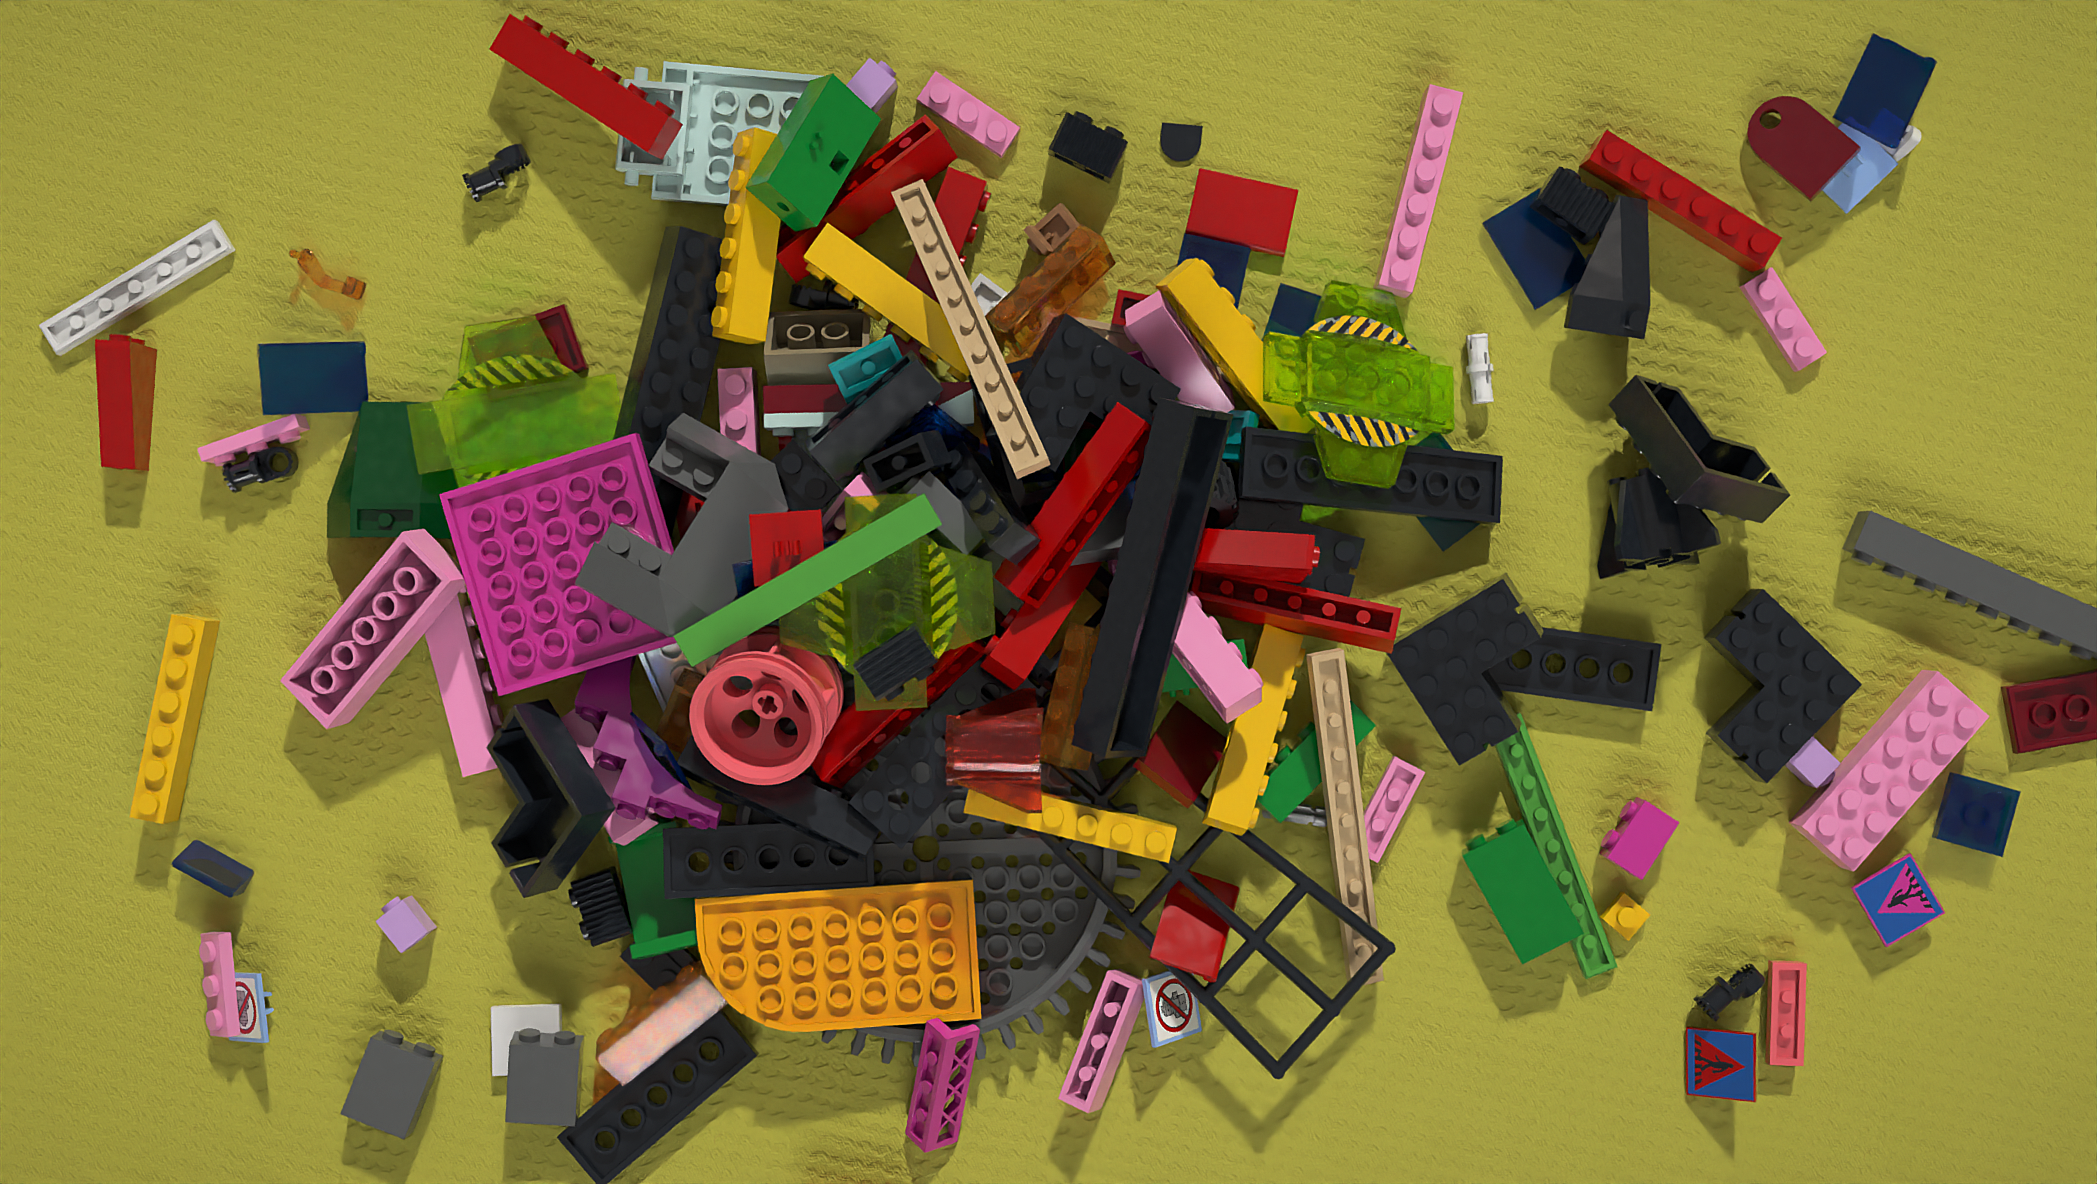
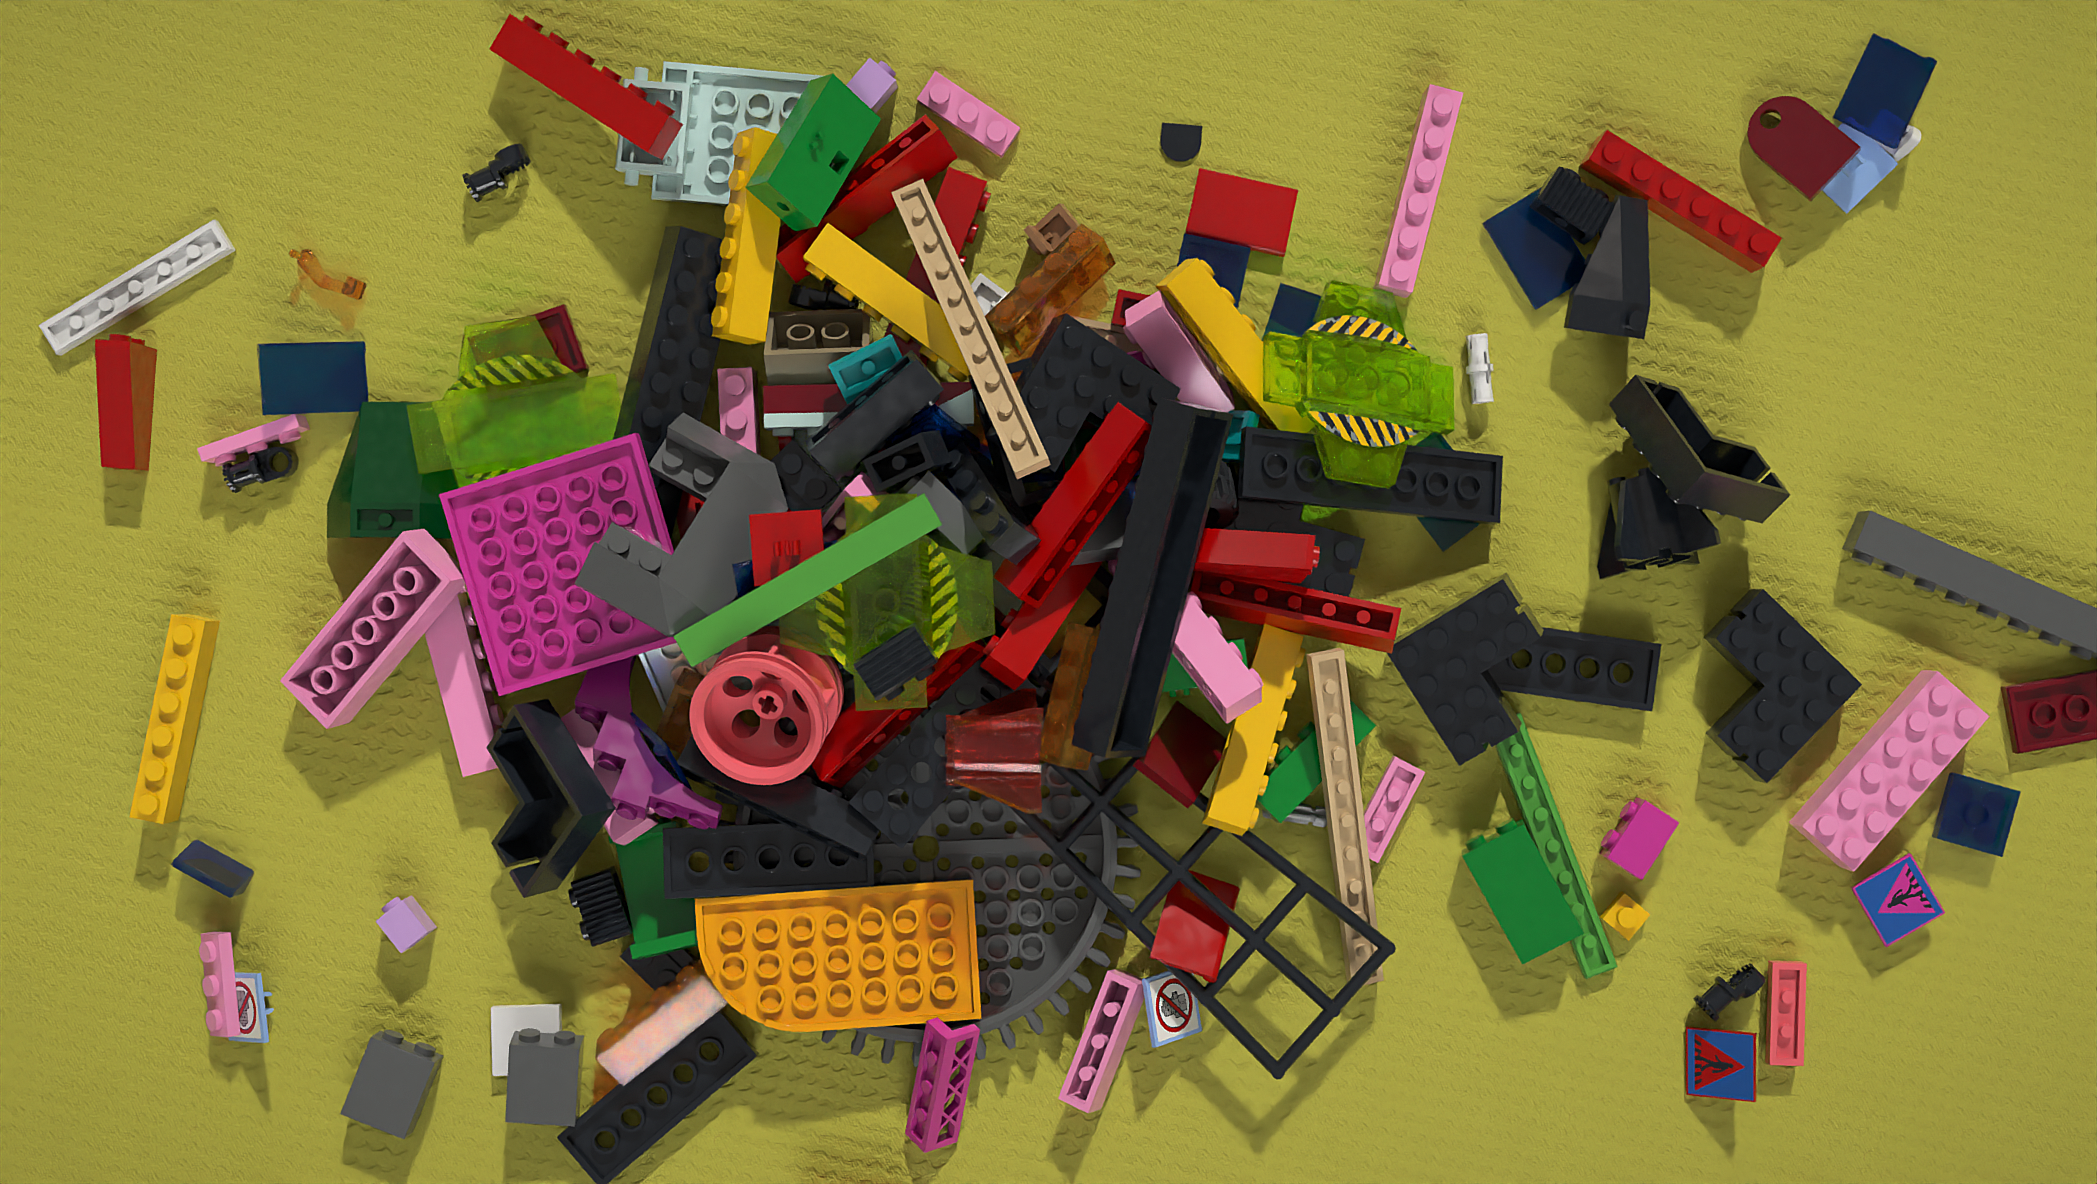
yellow brick [963,775,1177,863] -> none
black brick [1048,111,1128,184] -> none
bright pink plate [1740,267,1827,372] -> none
lavender brick [1785,736,1841,788] -> none

